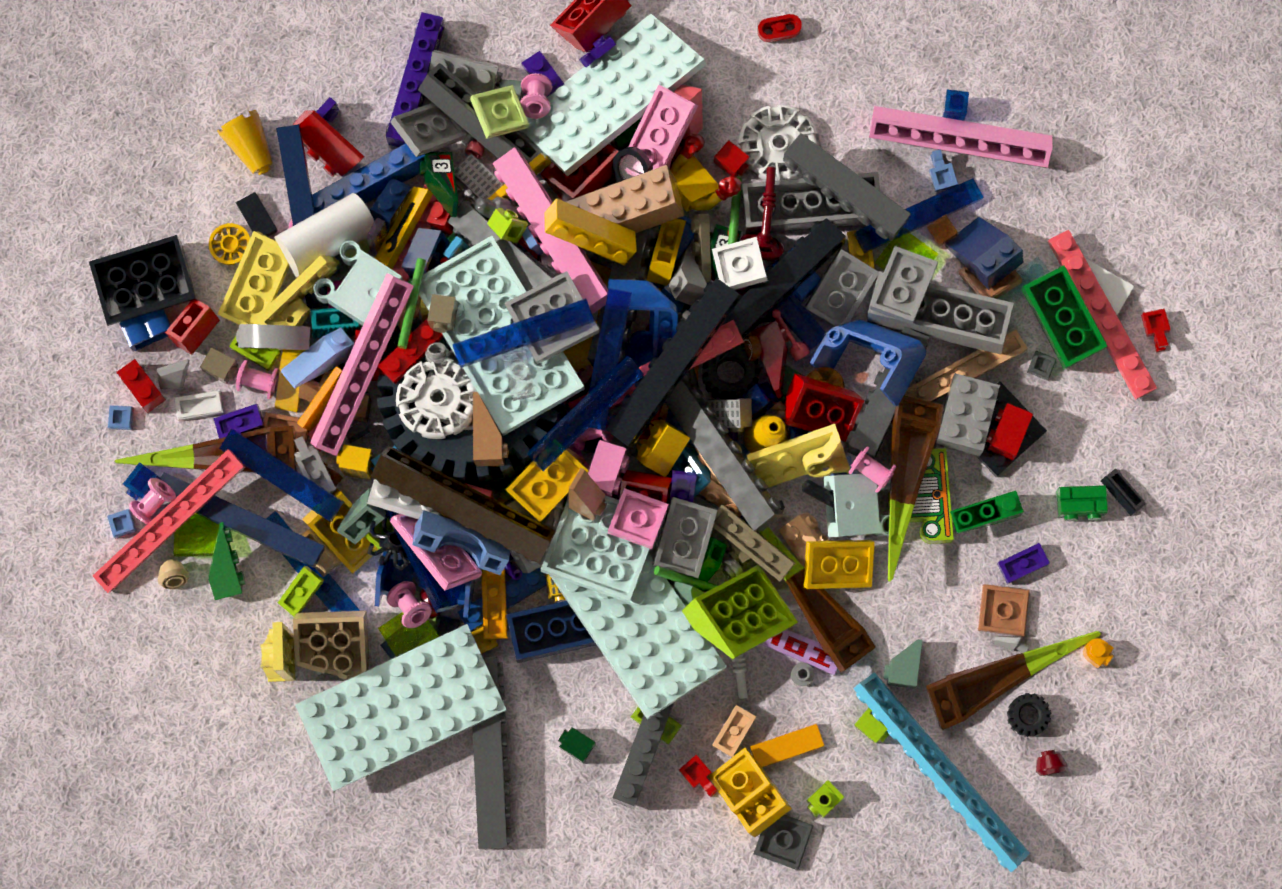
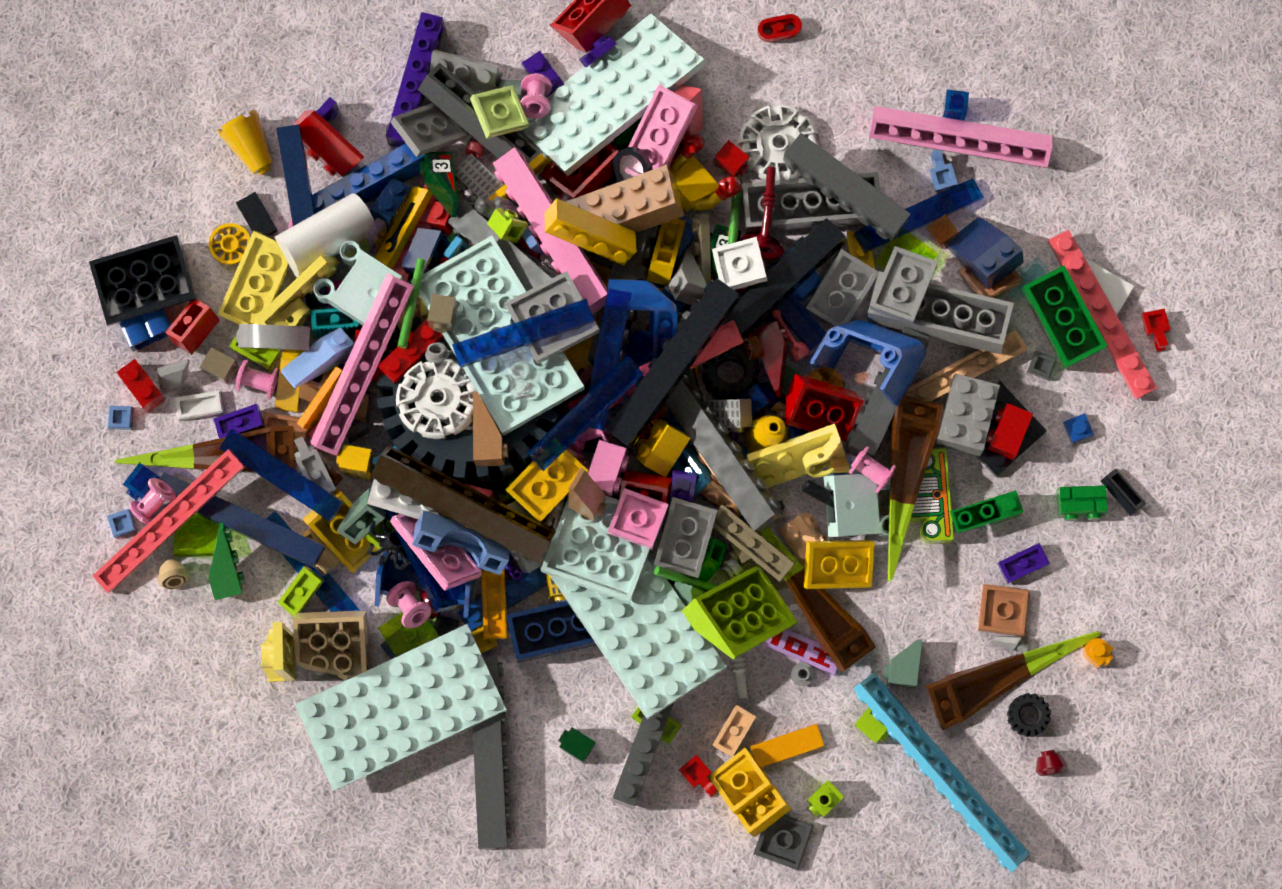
none -> blue plate [1063,413,1094,444]

